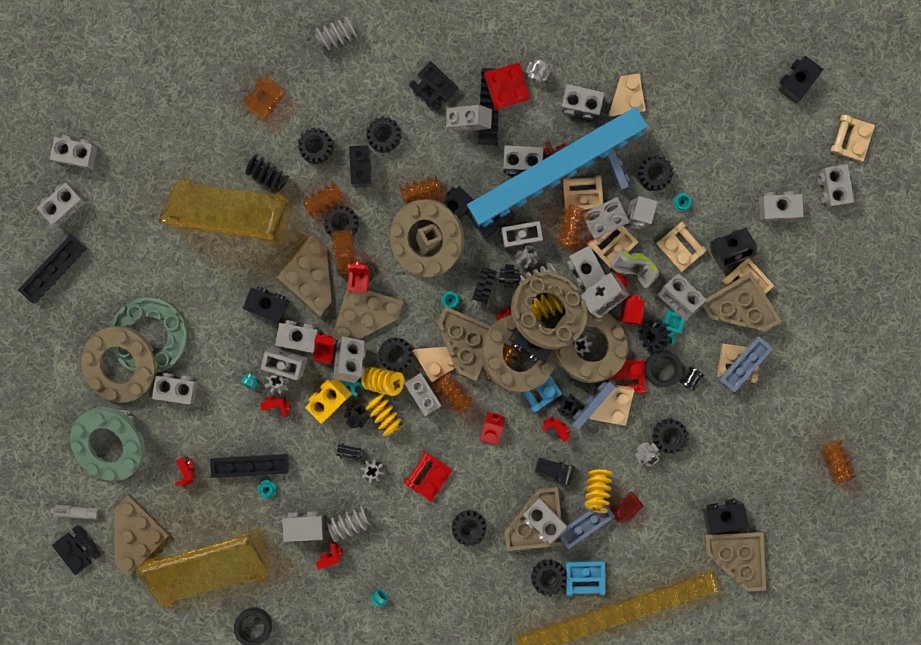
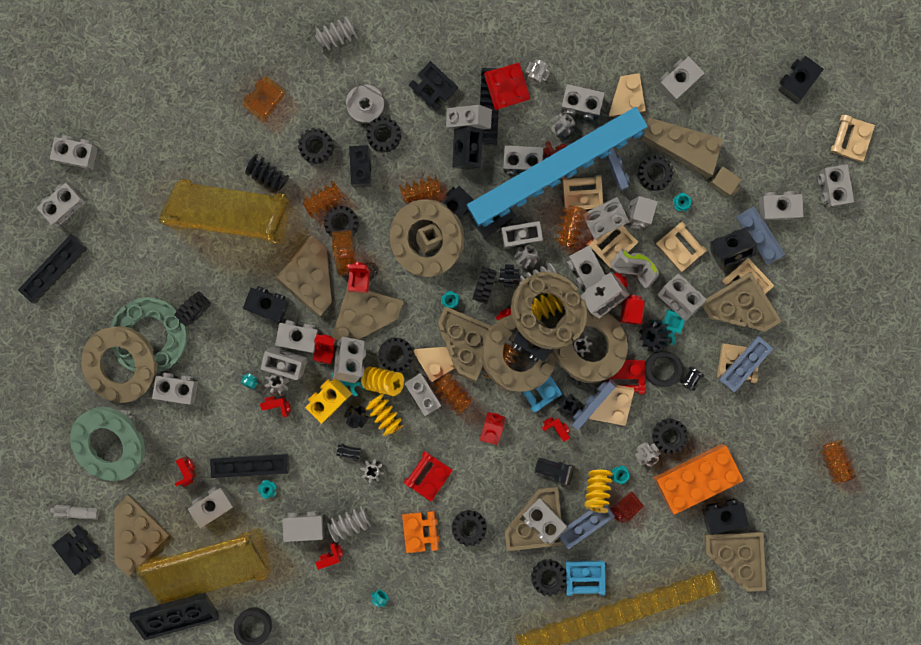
none -> black plate [129,592,219,641]
none -> black tyre [174,292,211,327]
none -> light grey brick [188,486,236,528]
none -> light grey plate [346,84,384,124]
none -> orange plate [402,511,440,553]
none -> black brick [452,126,483,170]
none -> light grey gear [551,113,575,138]
none -> teal plate [611,465,630,484]
none -> dark tan wedge [640,118,723,179]
none -> orange brick [653,444,744,515]
none -> light grey brick [658,56,704,103]
none -> dark tan brick [708,166,742,198]
none -> sand blue plate [736,206,785,265]

